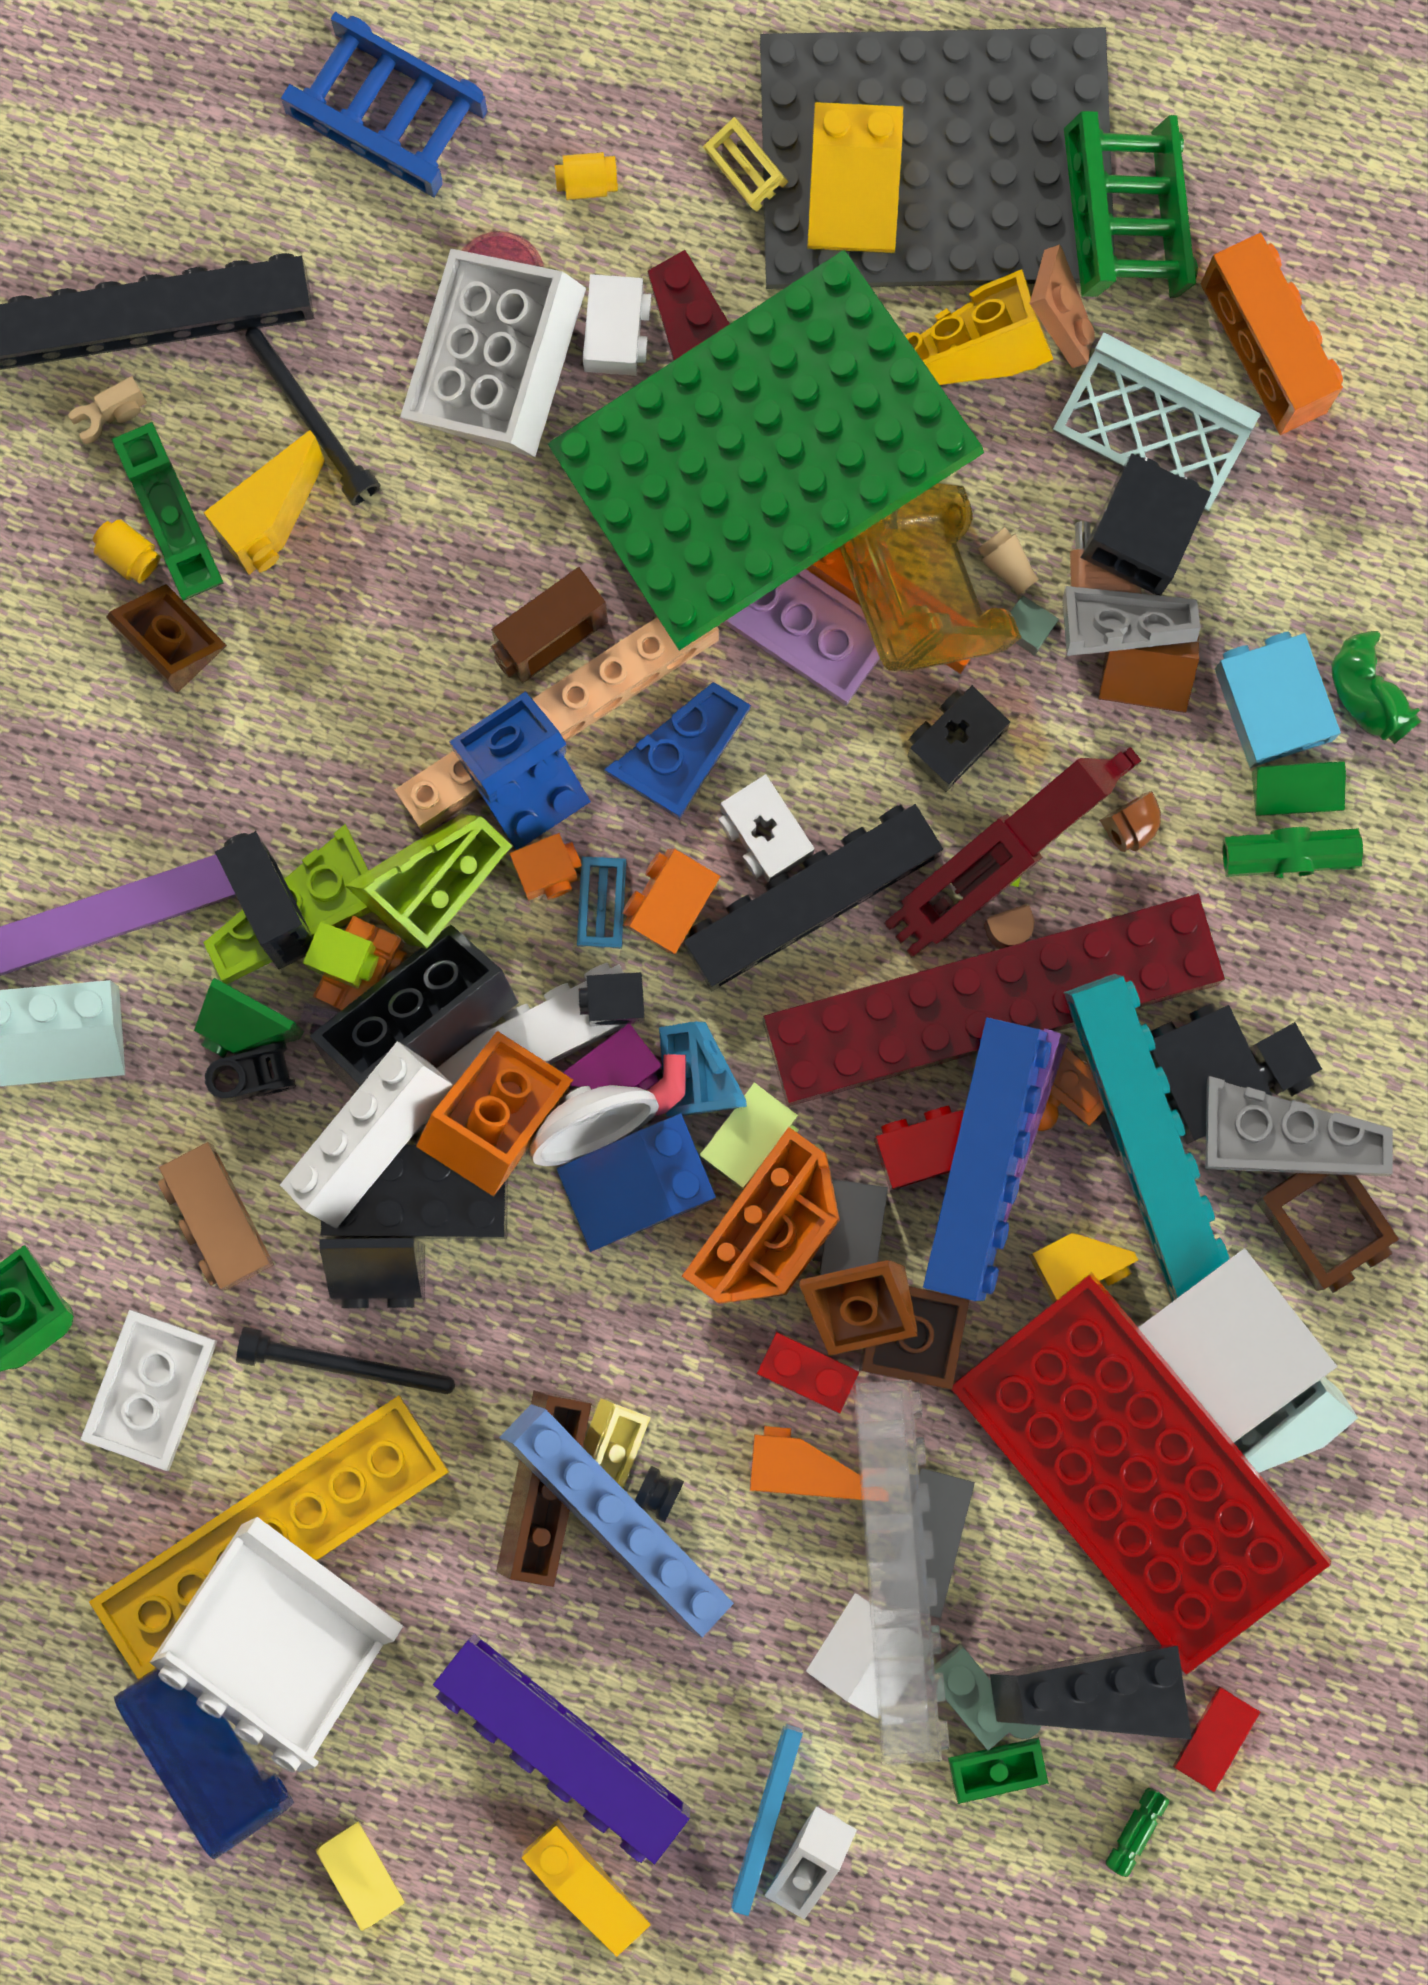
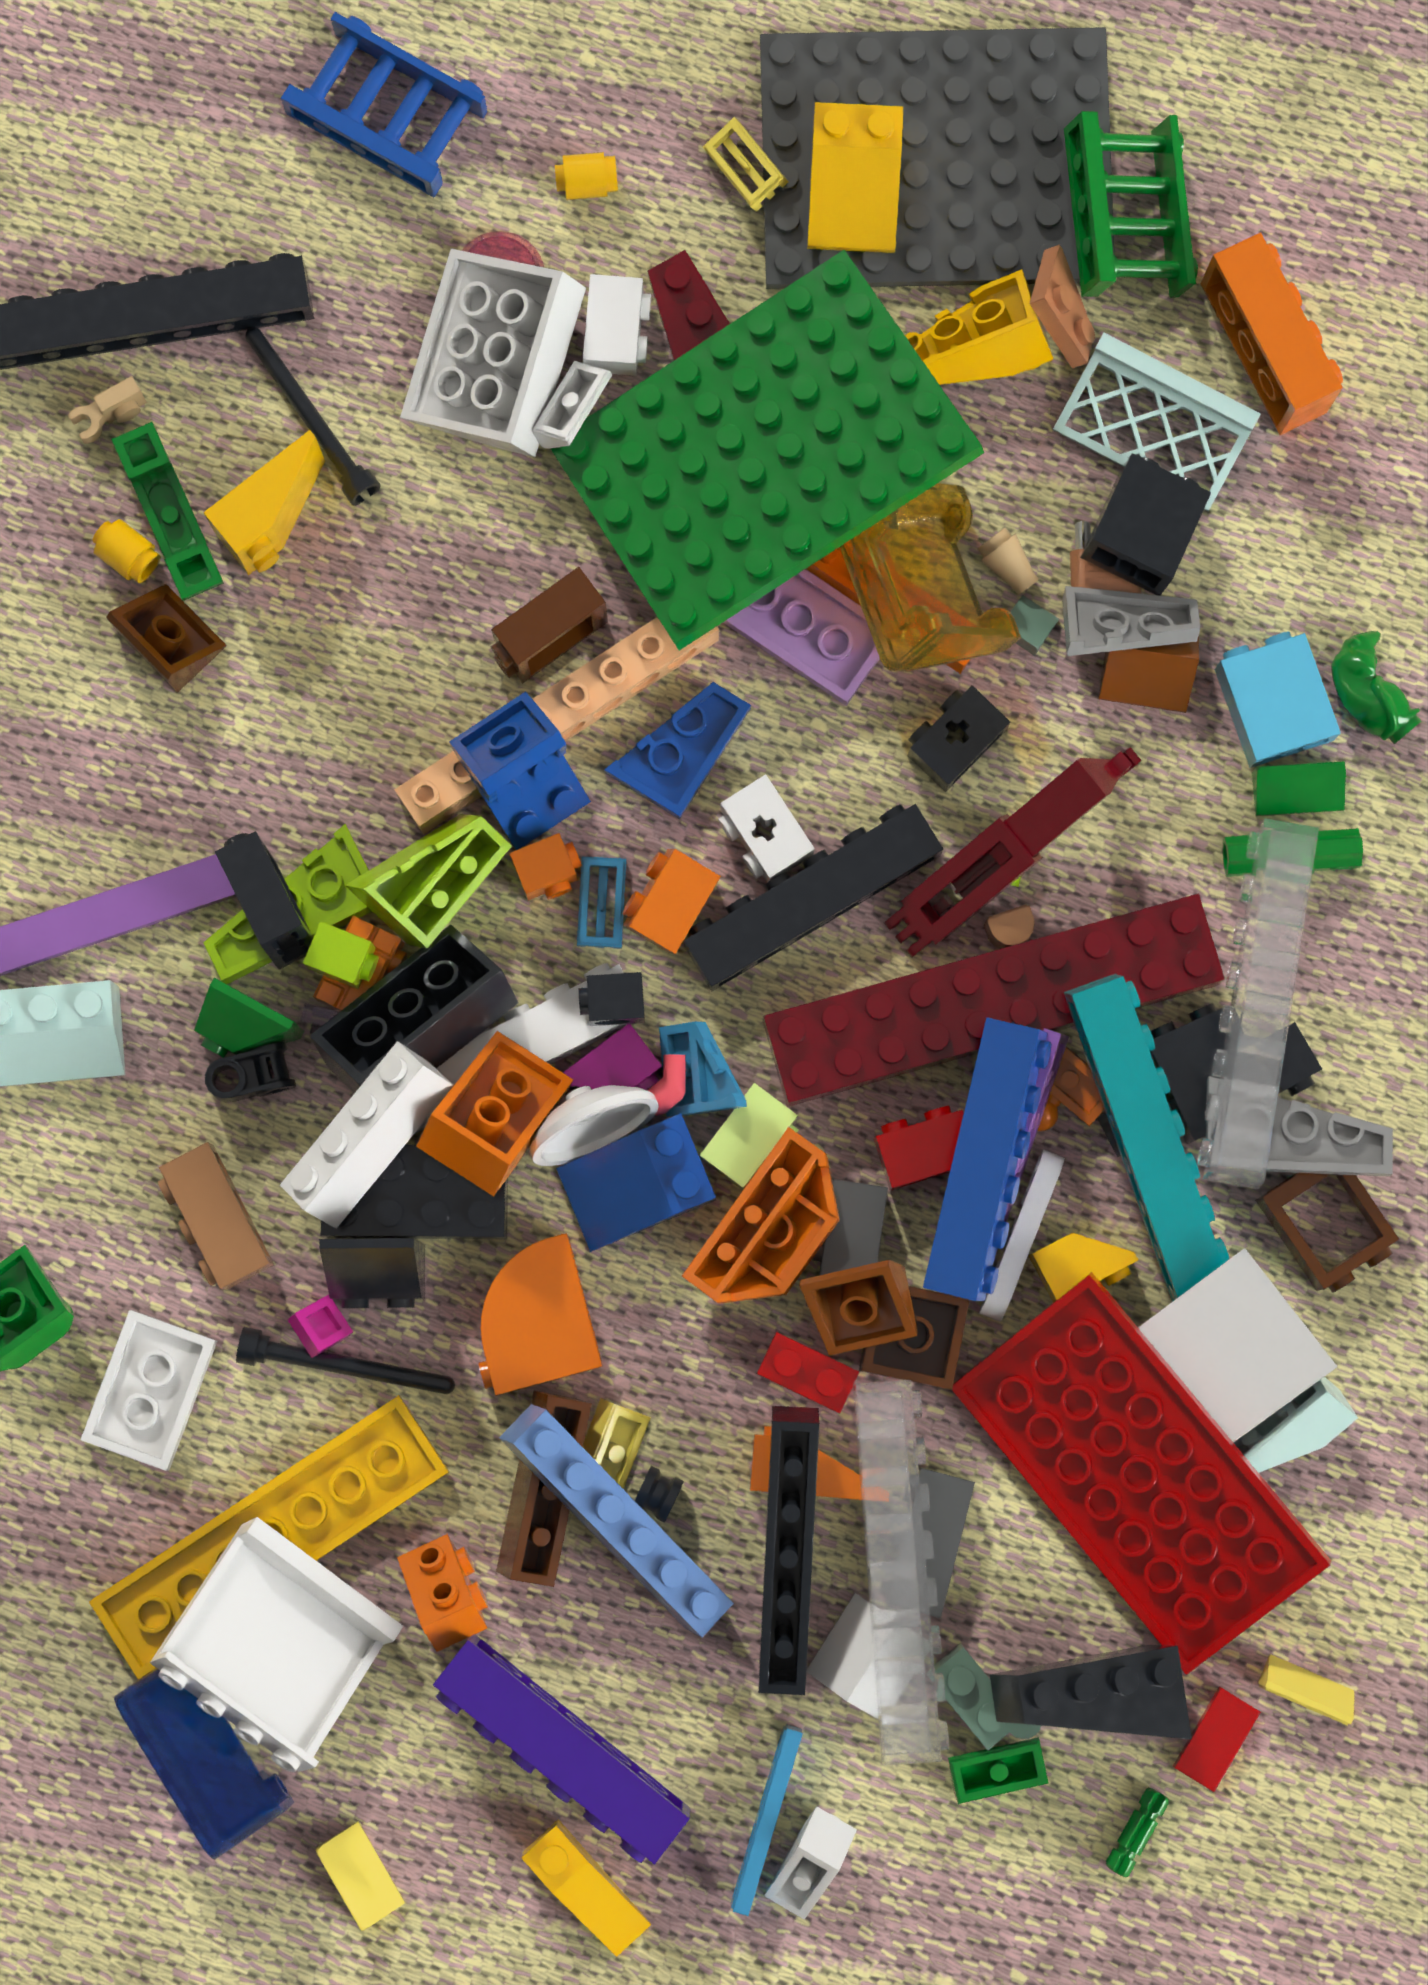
dark orange piece [1099,791,1161,852] -> none
none -> dark pink plate [288,1294,353,1358]
none -> orange brick [397,1534,488,1652]
none -> orange brick [479,1233,603,1396]
none -> white slope [532,360,612,449]
none -> black brick [758,1406,820,1695]
none -> white beam [979,1149,1065,1322]
none -> clear brick [1198,818,1319,1189]
none -> light yellow slope [1258,1654,1355,1726]

